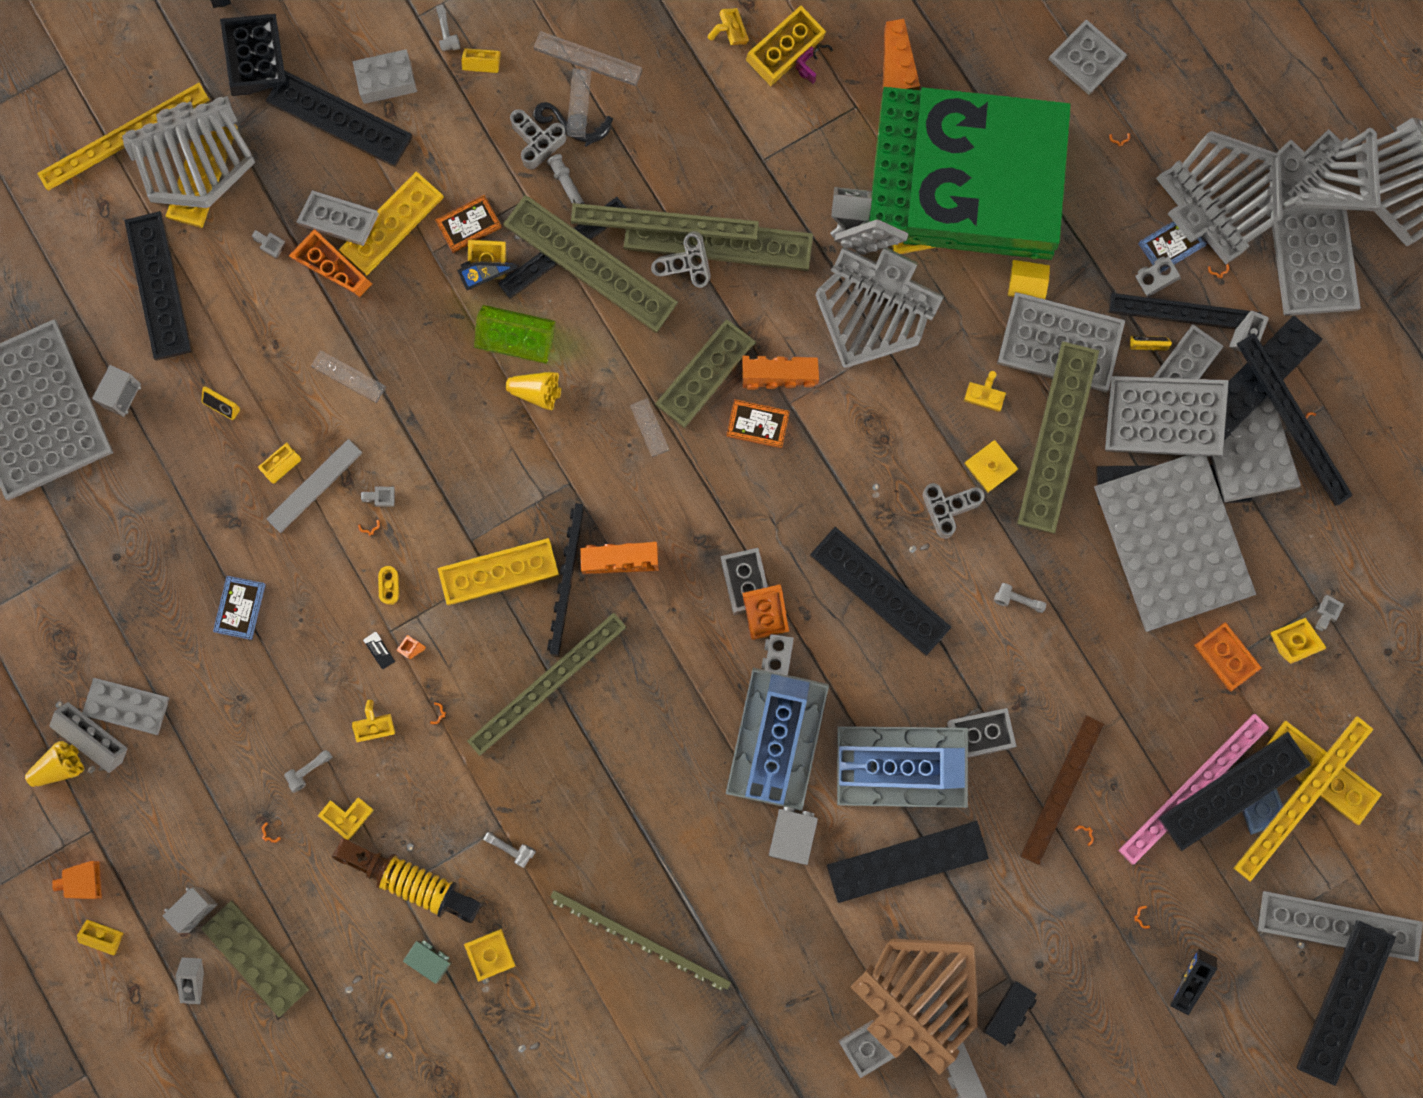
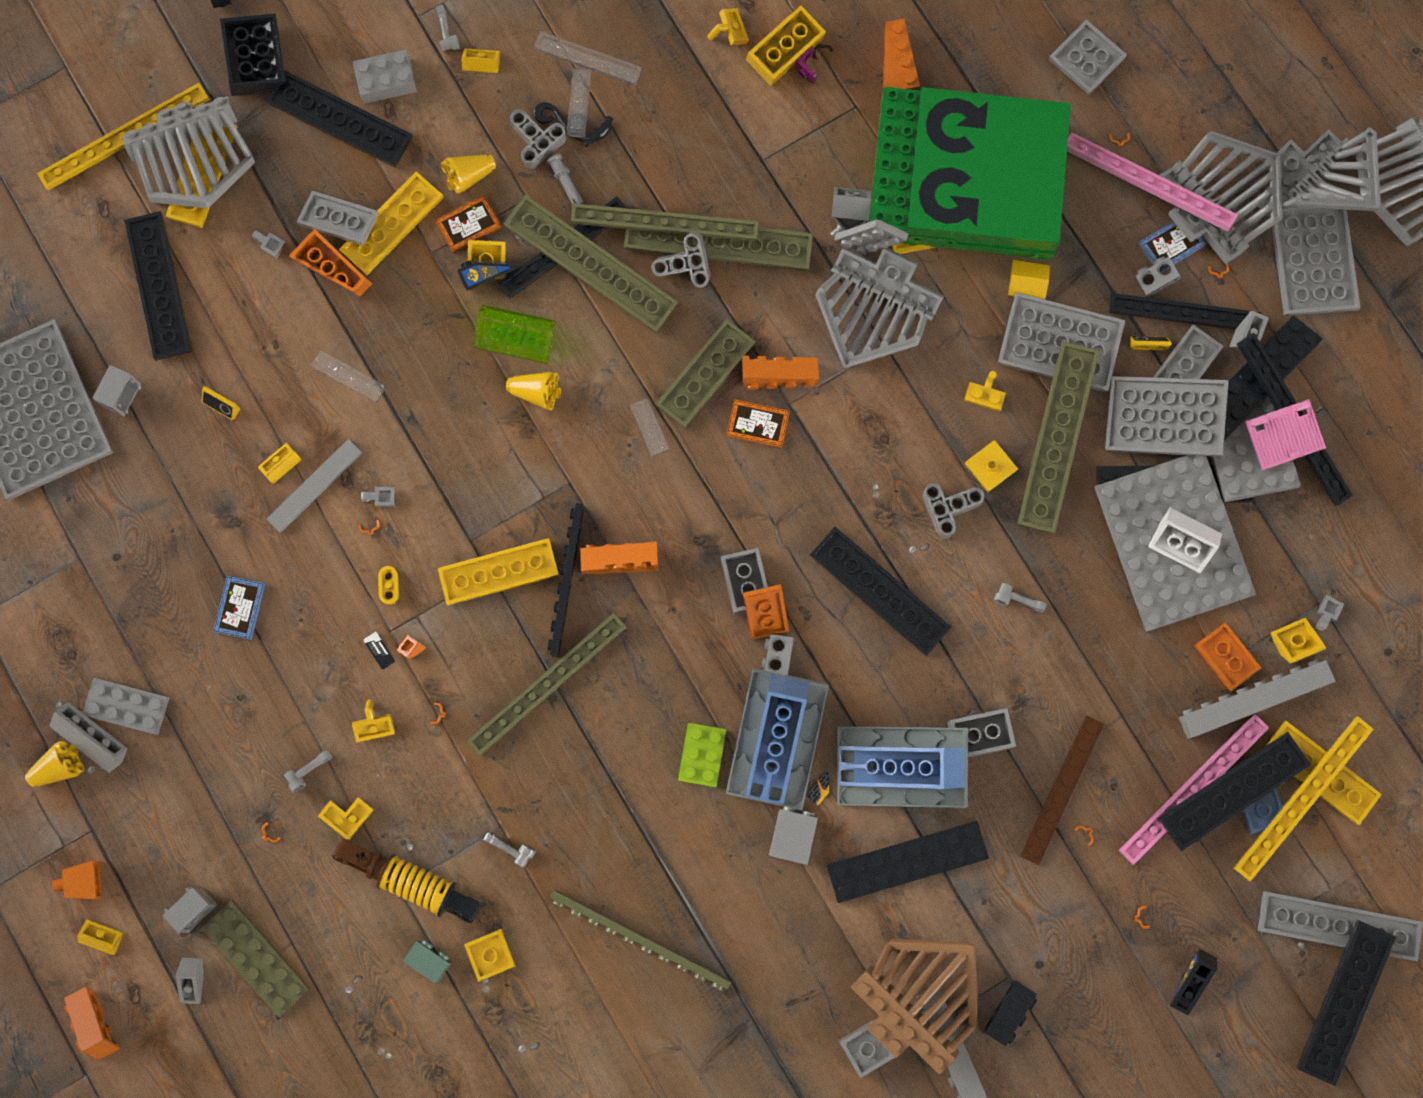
none -> orange wedge [64,987,120,1060]
none -> yellow cone [441,155,496,194]
none -> lime plate [678,723,726,788]
none -> sticker [806,771,829,806]
none -> bright pink plate [1067,132,1238,232]
none -> white slope [1148,507,1222,573]
none -> light grey brick [1178,659,1336,739]
none -> bright pink window [1245,399,1326,470]

